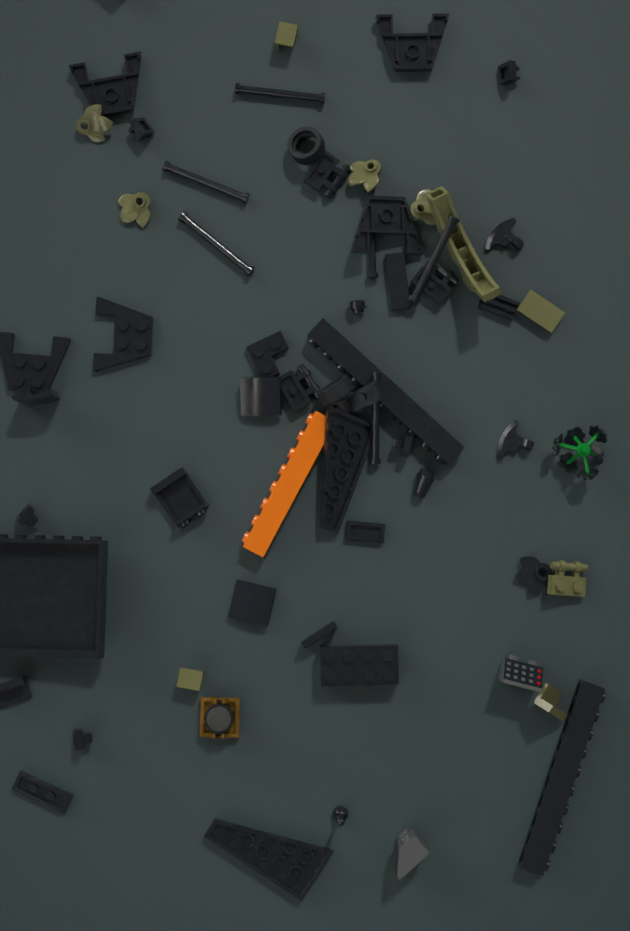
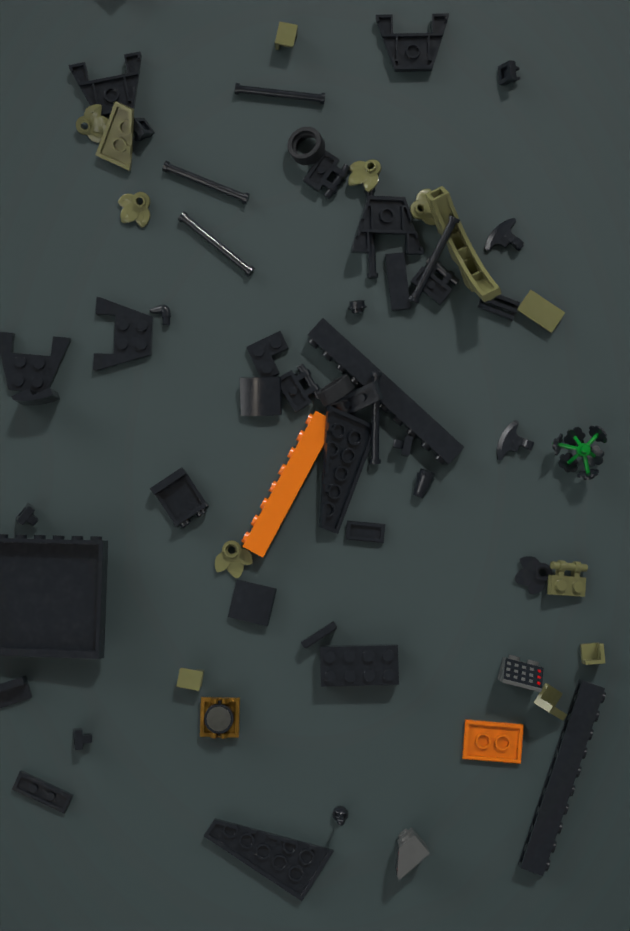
none -> olive wing [95,101,134,171]
none -> black animal [149,304,171,325]
none -> olive plate [215,540,253,578]
none -> orange tile [462,719,524,764]
none -> olive panel [580,642,605,665]

